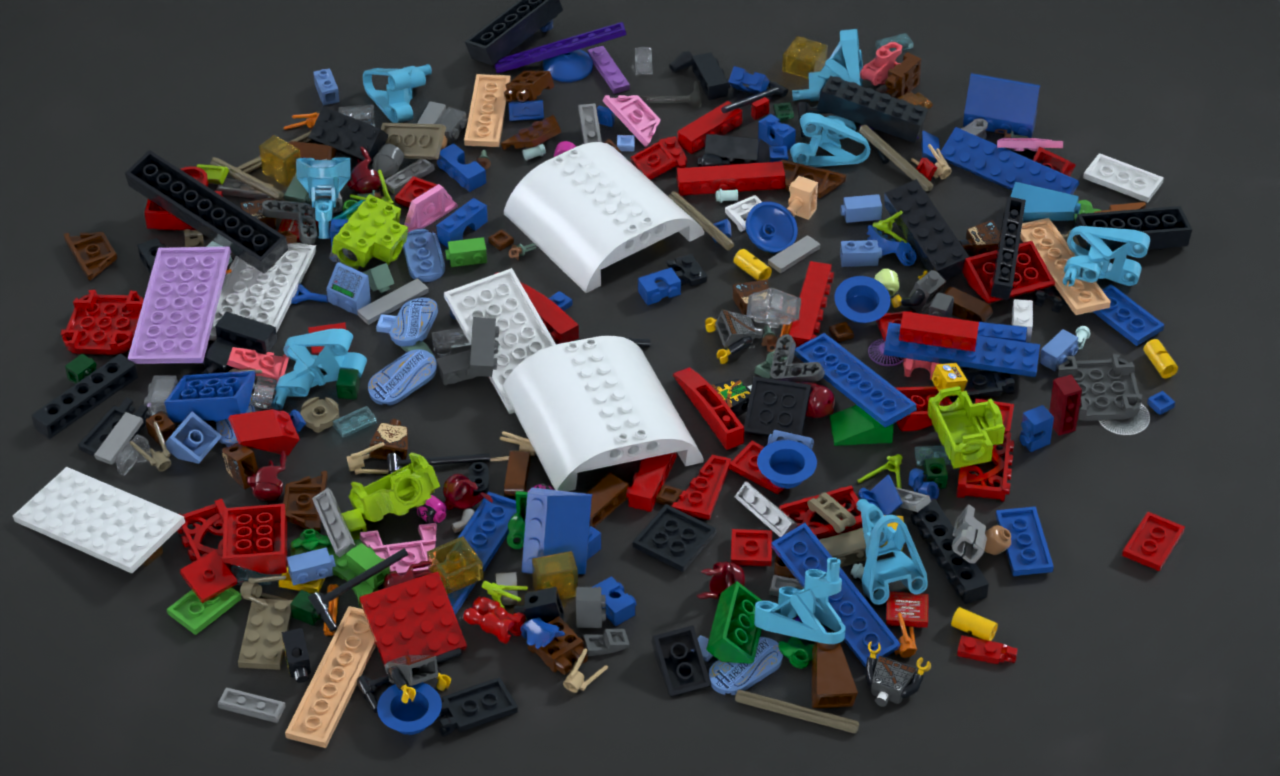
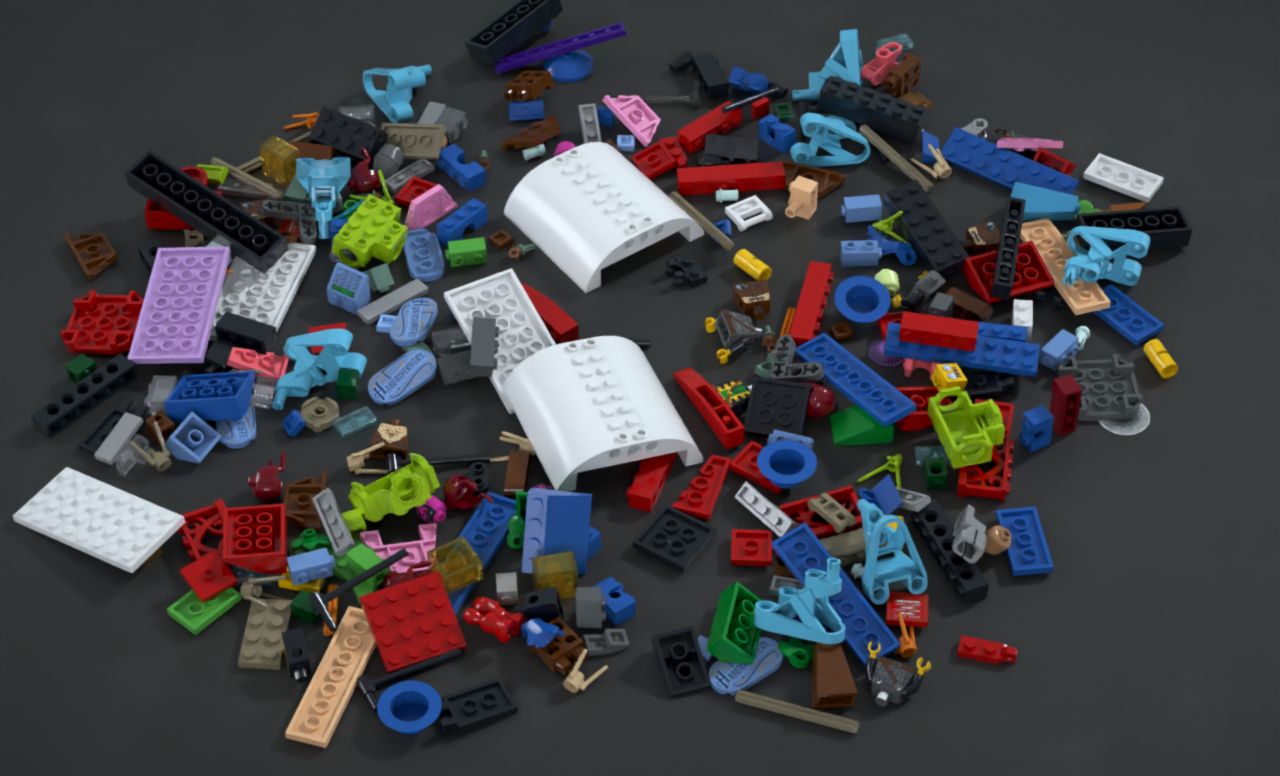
light grey tile [218,687,286,723] -> none
reddish brown torso [221,443,258,490] -> none
red slope [228,409,300,456] -> none
blue piece [291,284,328,304] -> none
medium blue brick [313,68,340,106] -> none
torso [385,655,451,703] -> none
light grey arm [451,509,475,533] -> none
light nougat plate [464,74,511,147] -> none
lime plant [482,580,528,609] -> none
blue plate [548,291,573,311] -> none
reddish brown brick [586,473,628,528] -> none
medium lavender plate [588,46,630,94] -> none
clear slope [635,46,653,75] -> none
blue brick [638,268,681,305] -> none
reddish brown tile [656,485,682,506] -> none
dark red hair [697,562,745,600] -> none
blue dish [745,202,798,253] -> none
clear brick [746,288,801,328] -> none
light grey tile [768,235,820,274] -> none
blue plate [769,146,788,162] -> none
clear yellow brick [782,36,828,79] -> none
blue arm [909,468,939,500] -> none
red plate [916,158,938,181] -> none
yellow pin [951,607,998,641] -> none
blue slope [963,73,1040,138] -> none
red plate [1122,512,1185,571] -> none
blue plate [1147,391,1175,415] -> none

